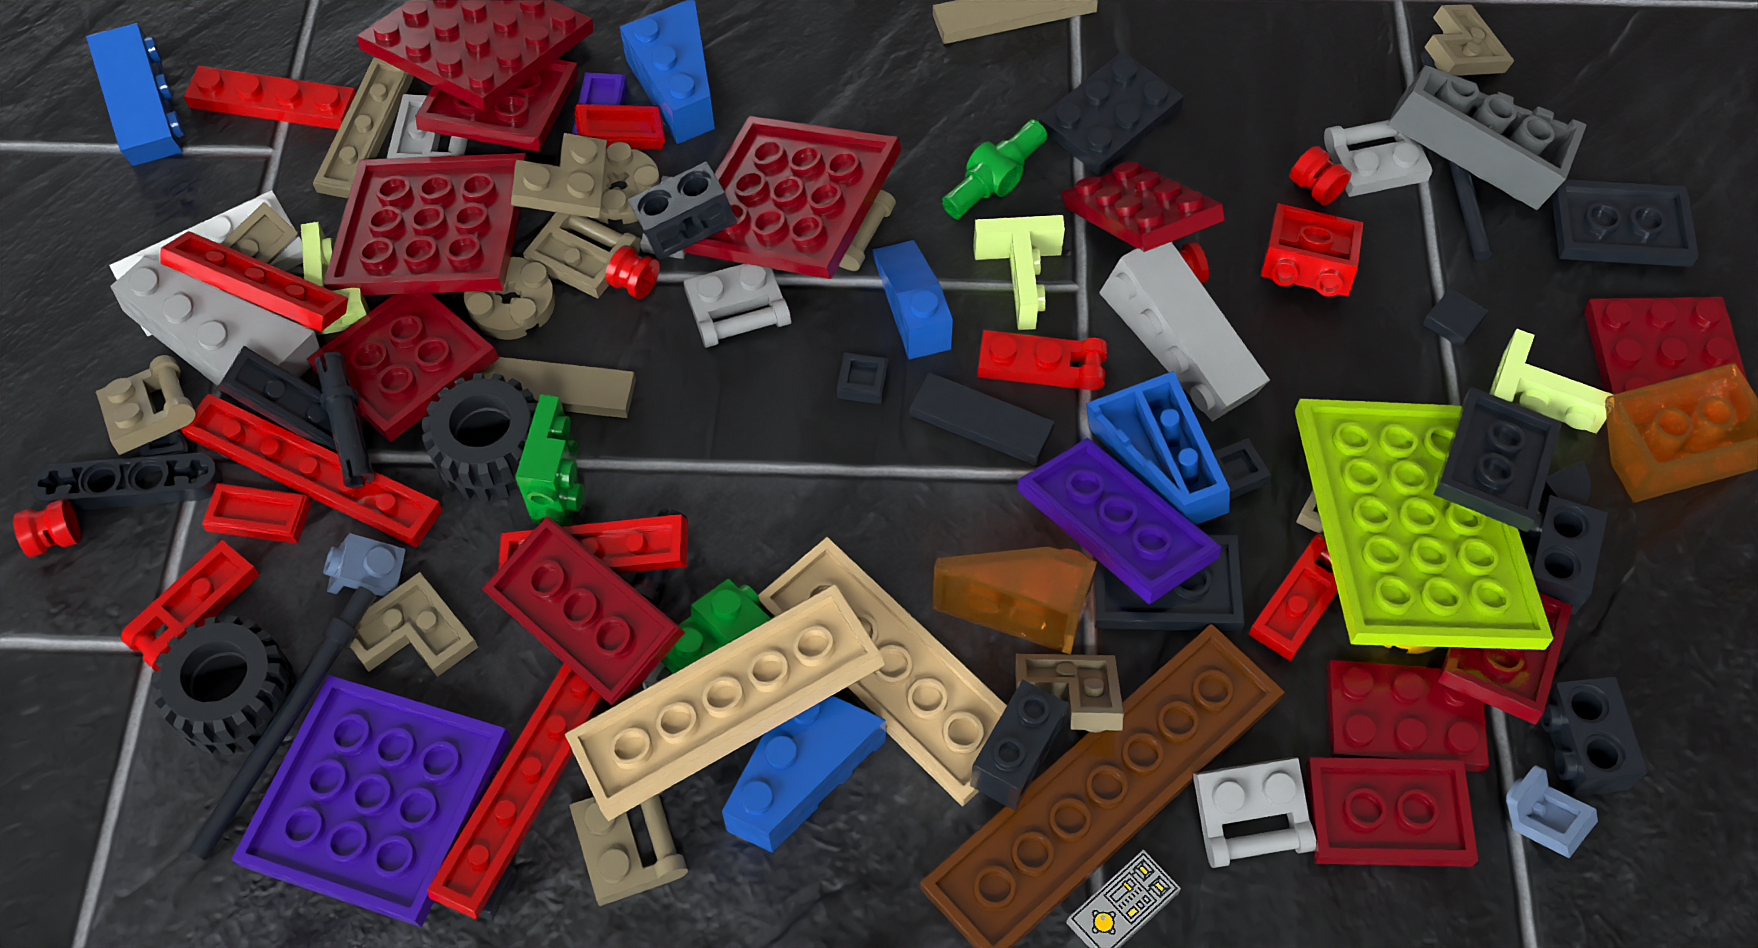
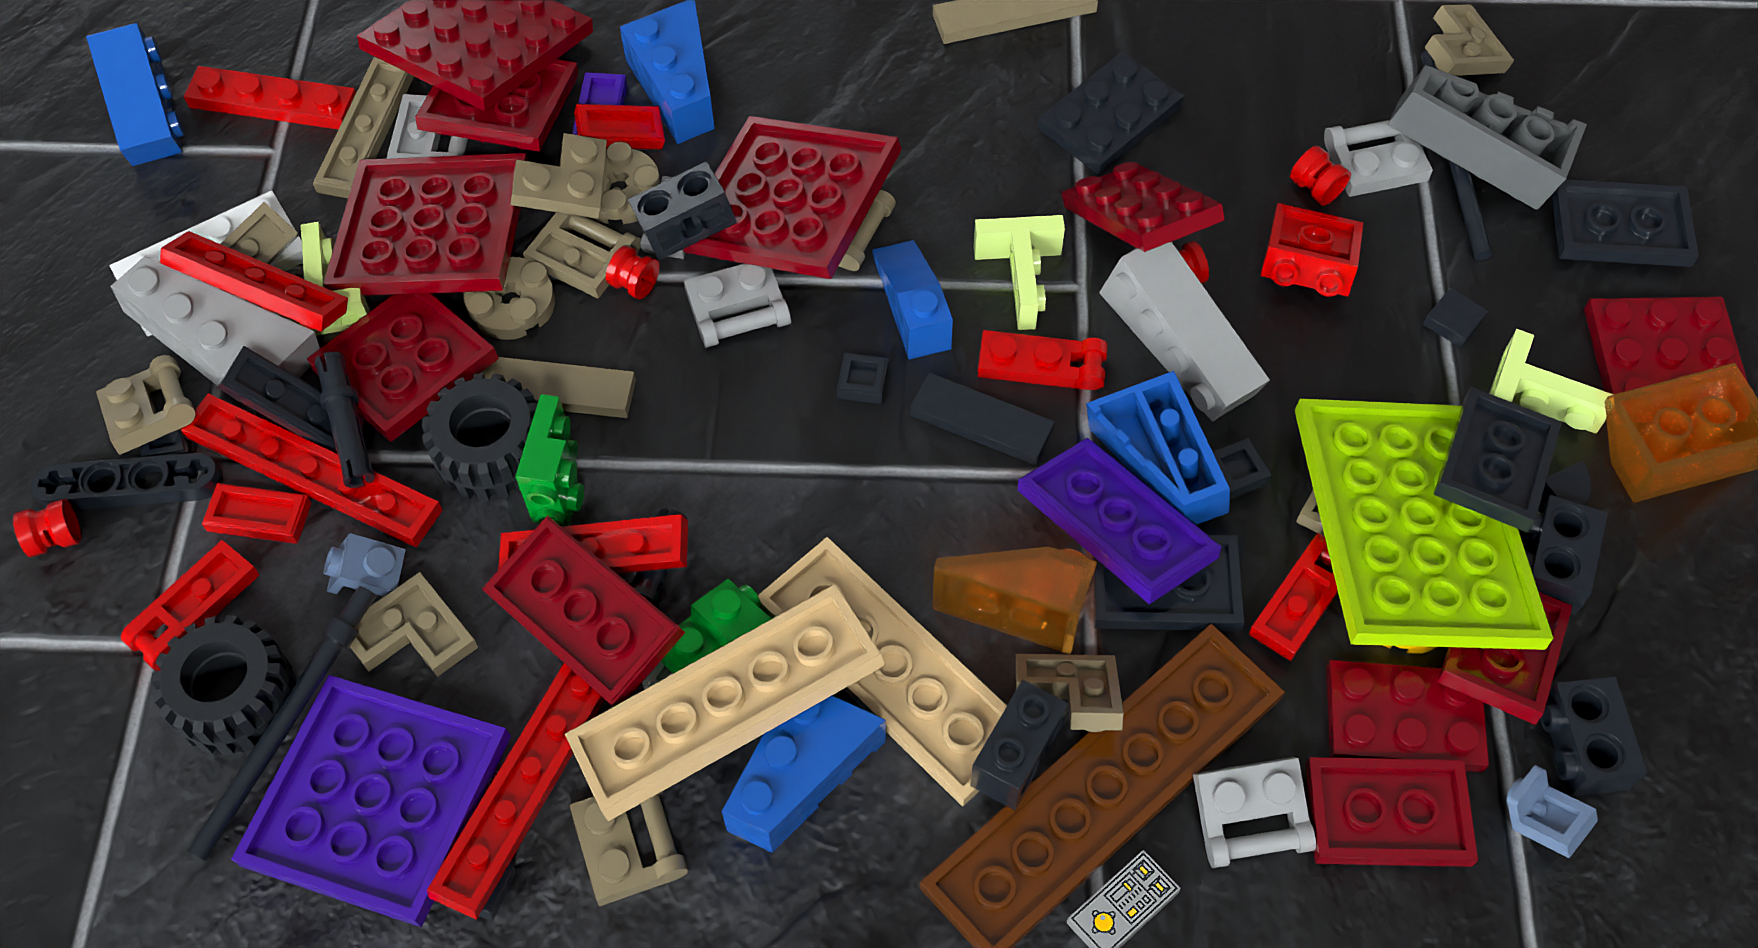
green pin [942,119,1047,220] -> none

